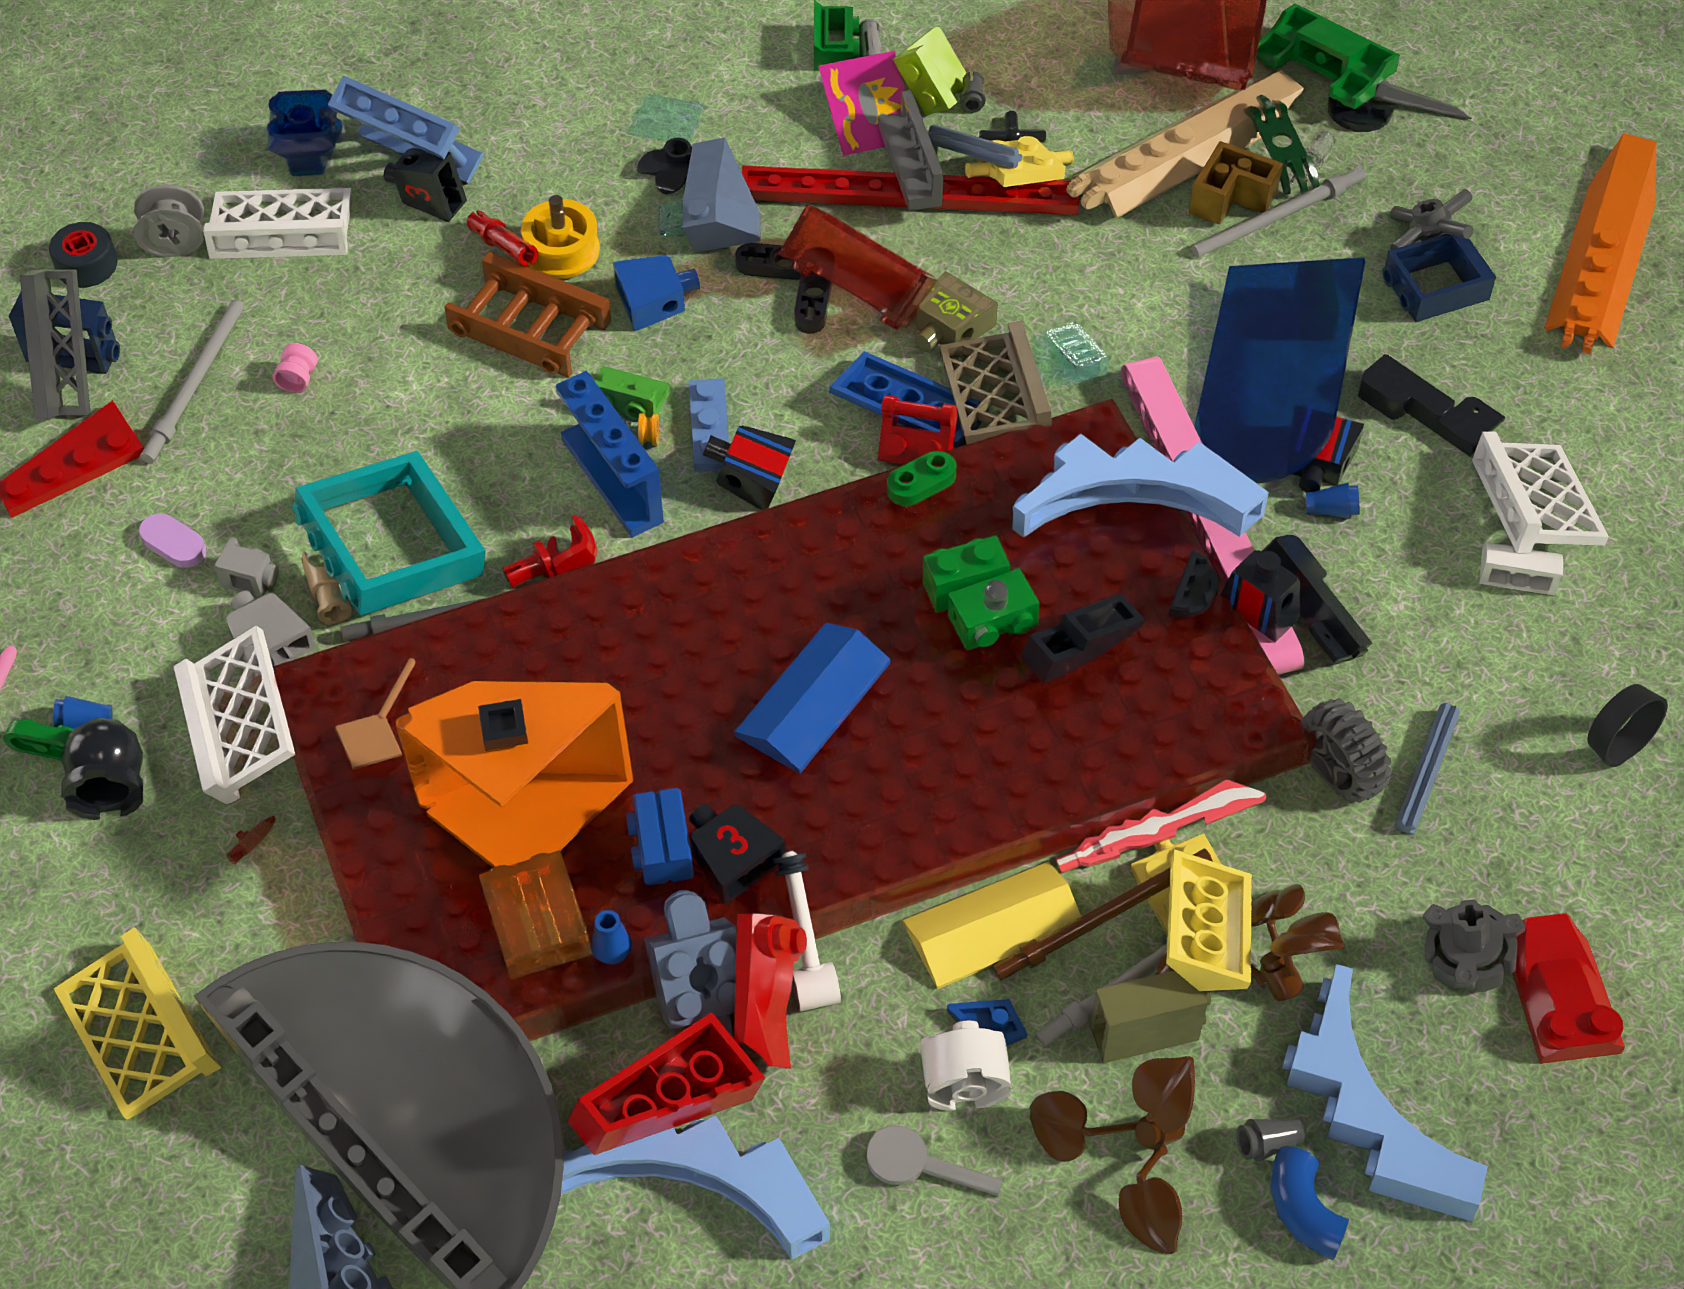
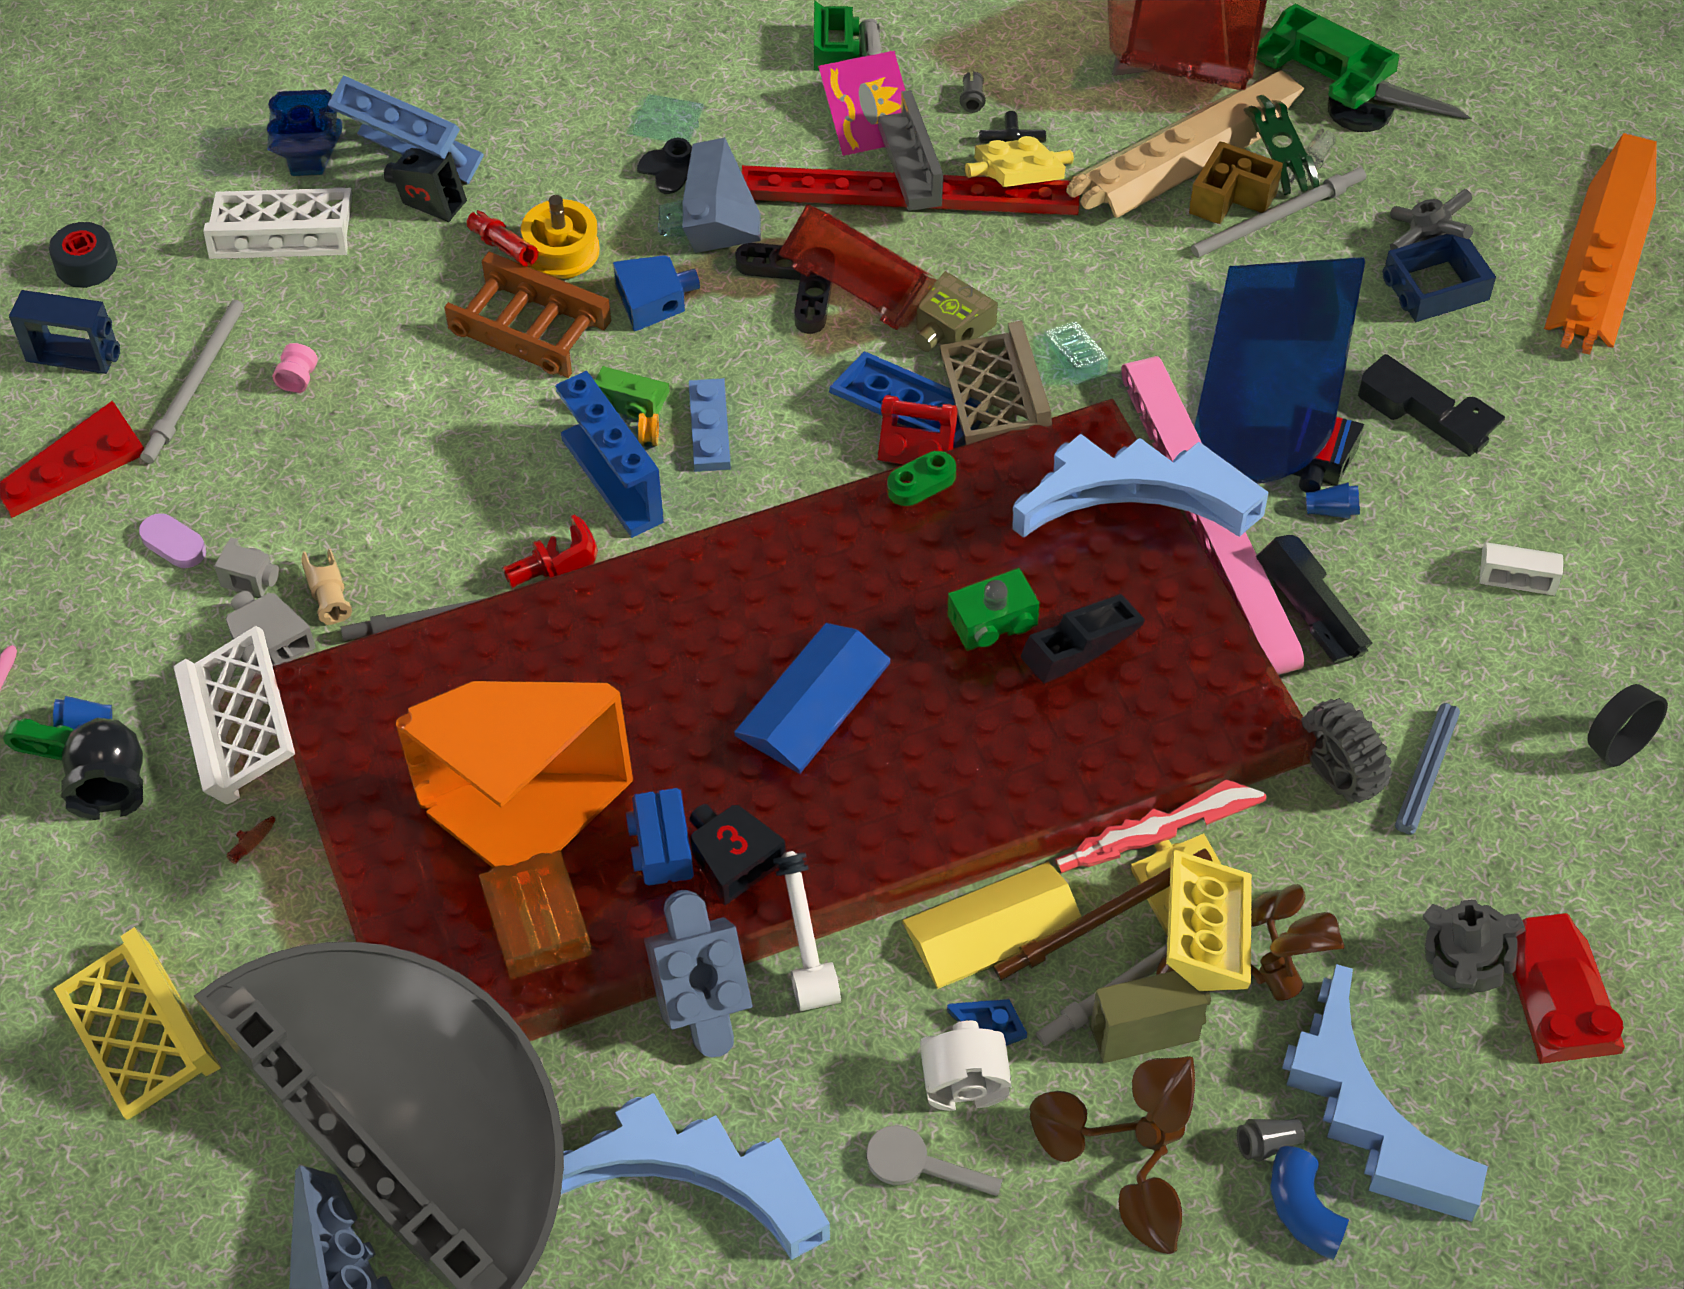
dark grey fence [20,270,91,420] -> none
light grey piece [133,185,204,258] -> none
teal window [291,451,486,616] -> none
medium nougat piece [335,658,416,770] -> none
black plate [478,699,528,751] -> none
red wedge [567,1012,765,1155] -> none
blue cone [591,910,633,964] -> none
black torso [703,425,796,511] -> none
red slope [734,914,807,1069] -> none
lime bracket [892,27,966,116] -> none
green brick [923,535,1010,613] -> none
sand blue axle [927,124,1022,169] -> none
black tile [1168,550,1219,618] -> none
black torso [1218,550,1300,642] -> none
white fence [1472,432,1609,553] -> none

